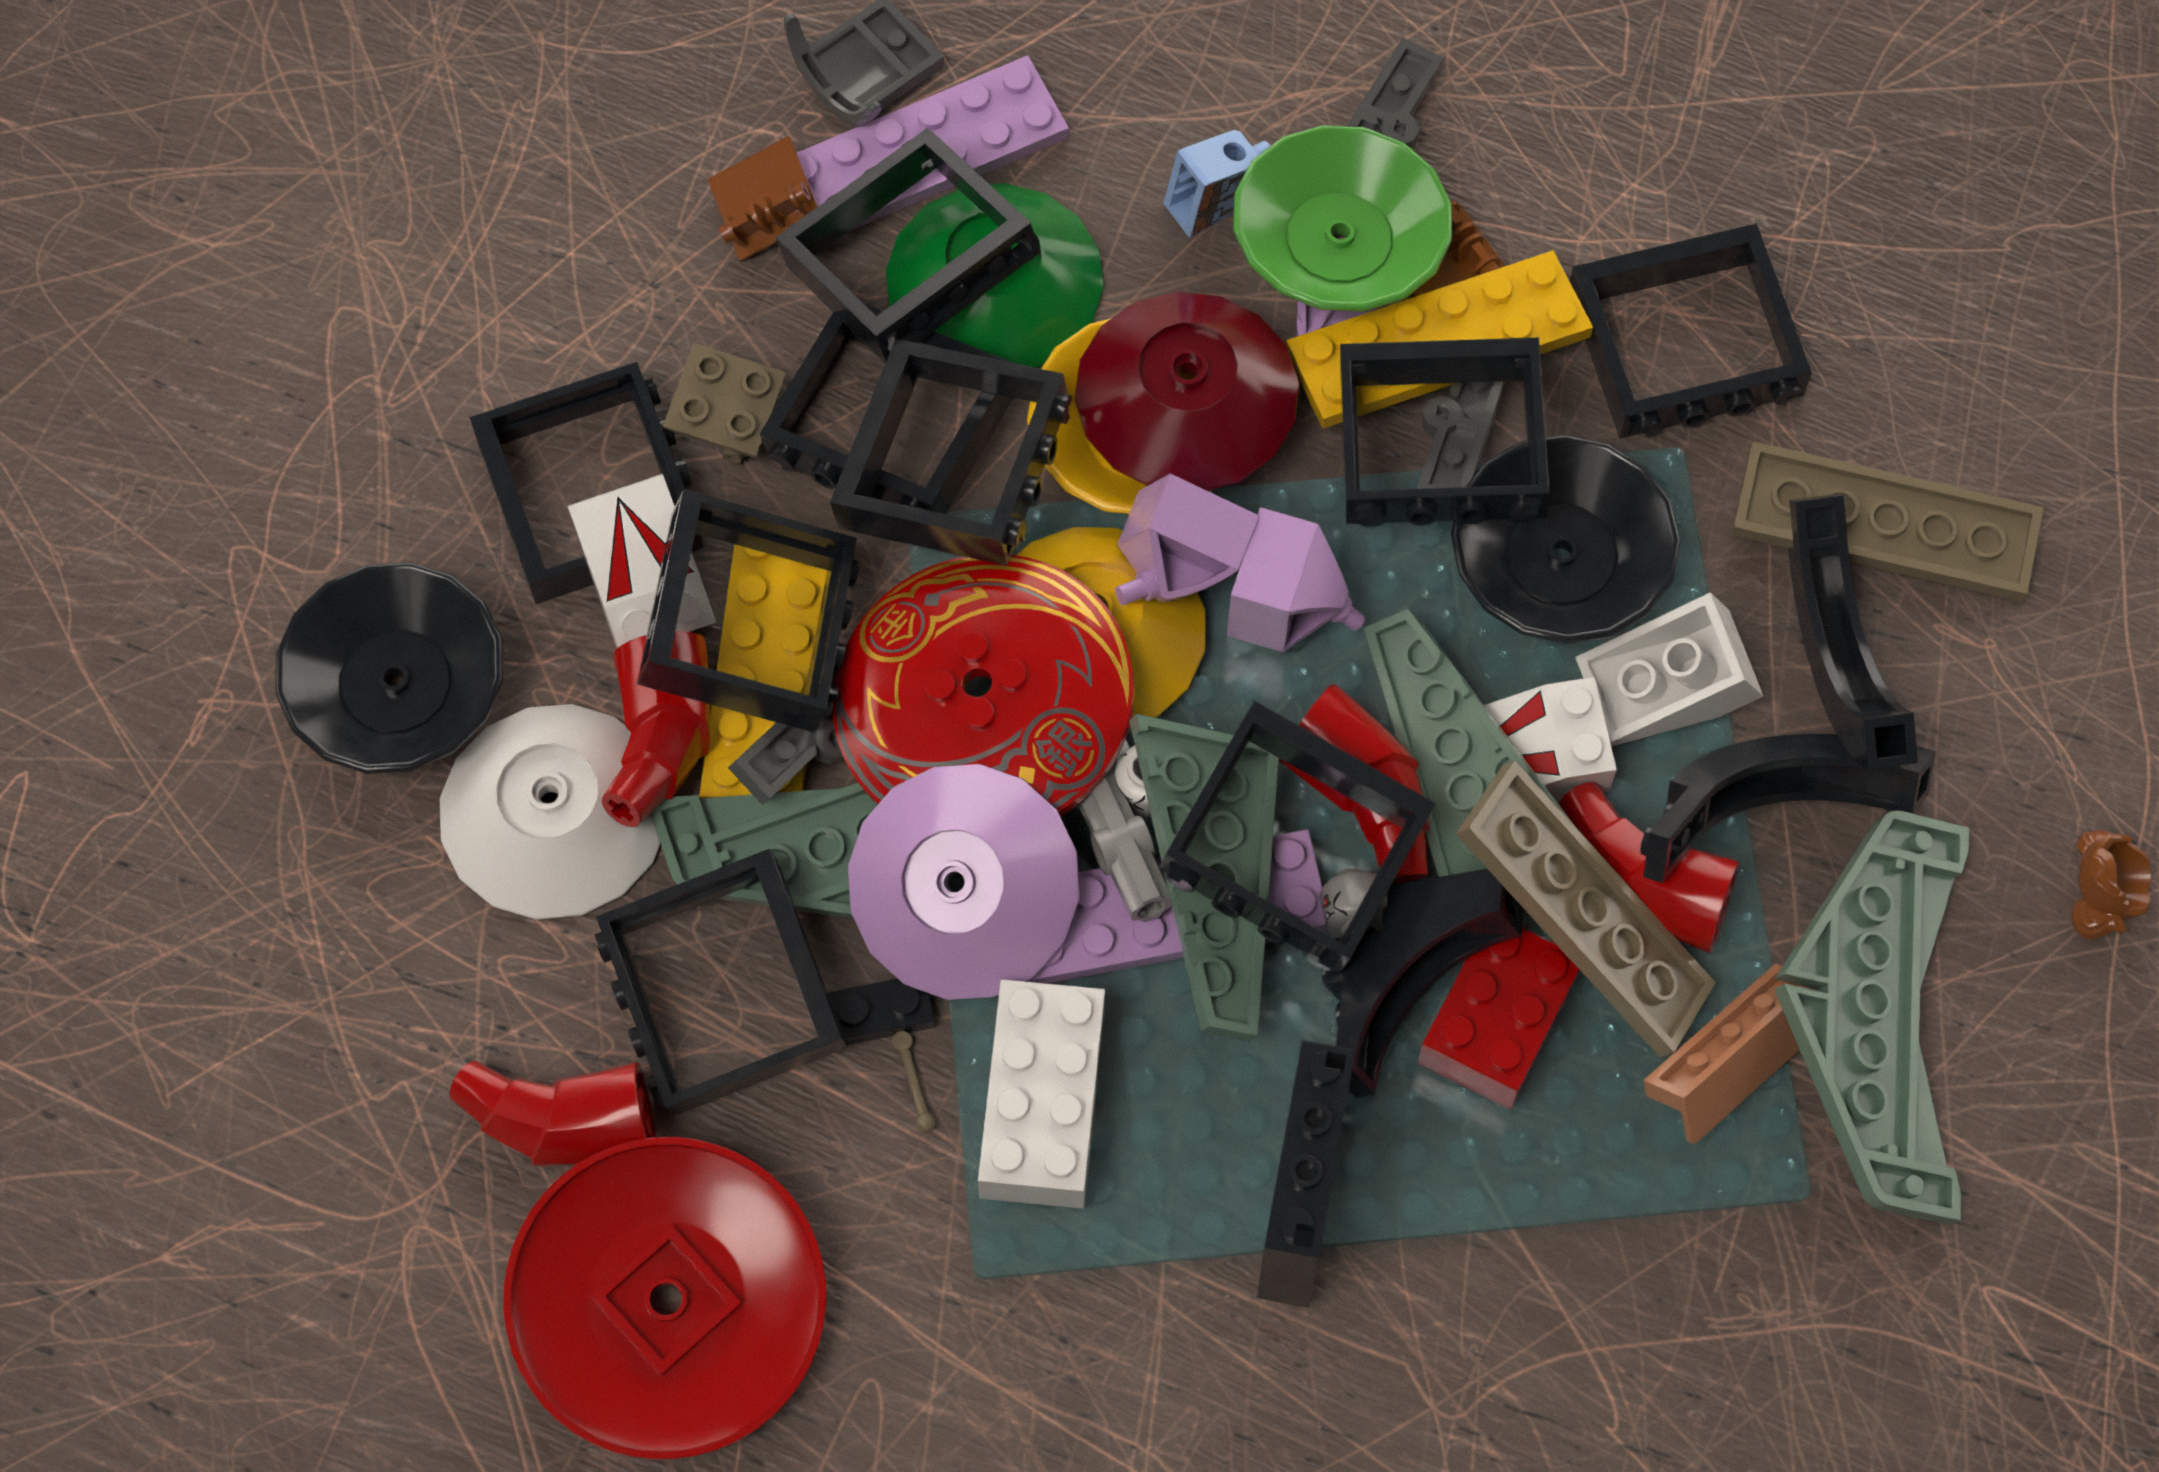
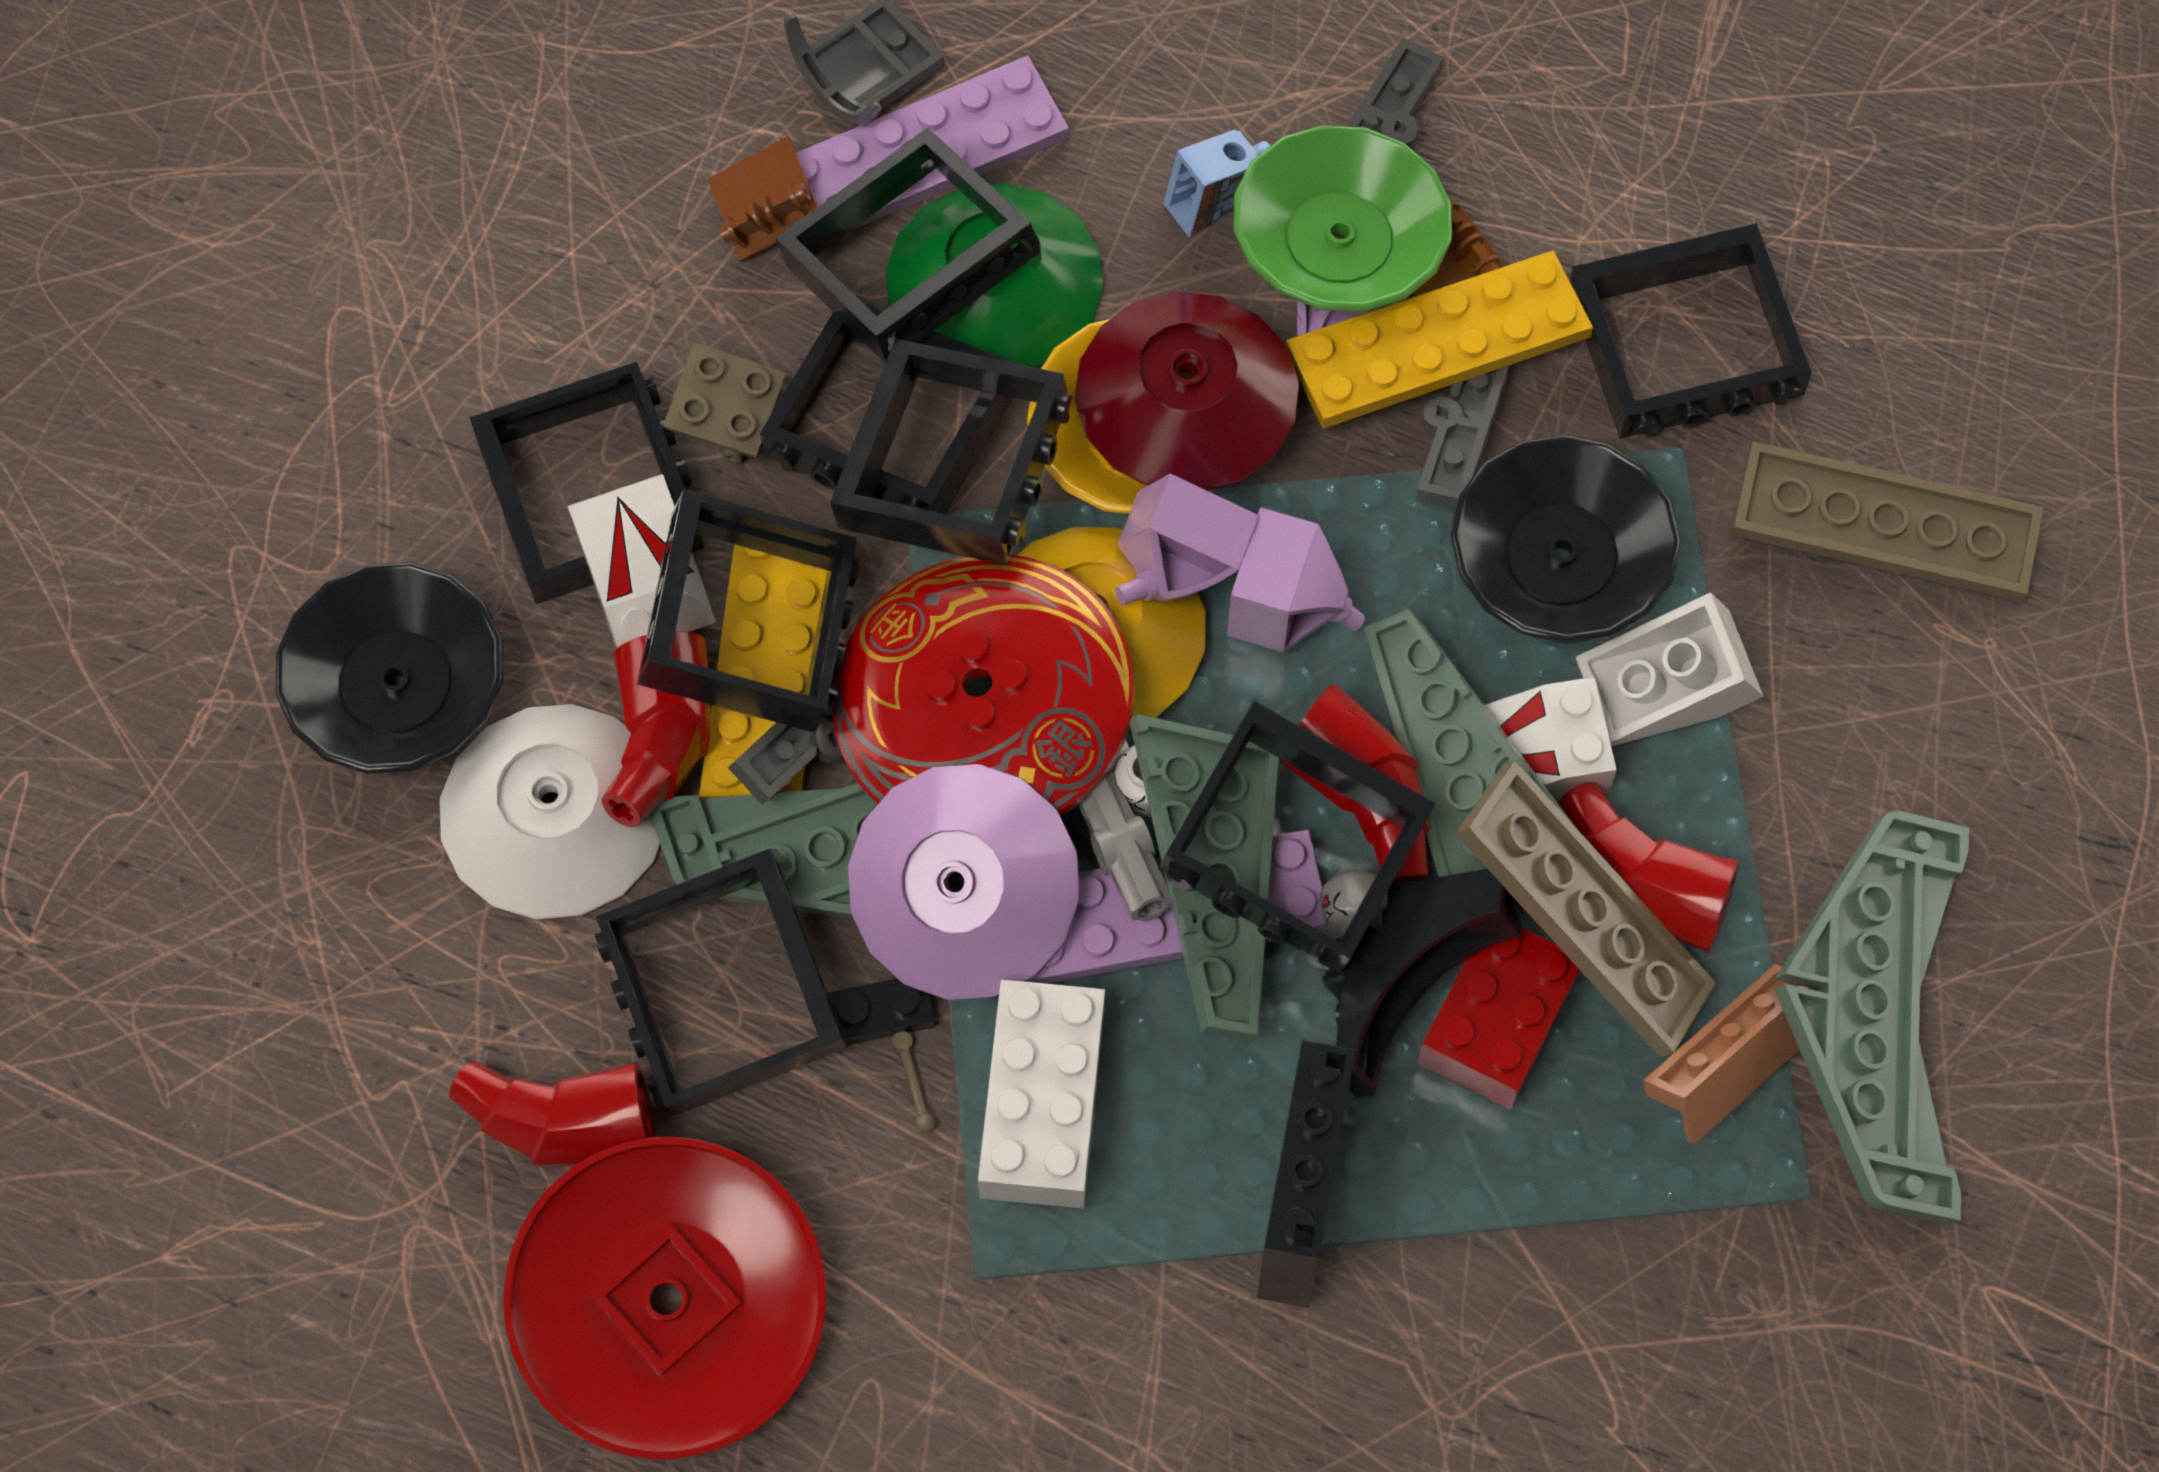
black window [1340,337,1549,527] -> none
black arch [1640,734,1936,883] -> none
black arch [1788,494,1918,770] -> none
dark orange hair [2070,830,2151,940] -> none

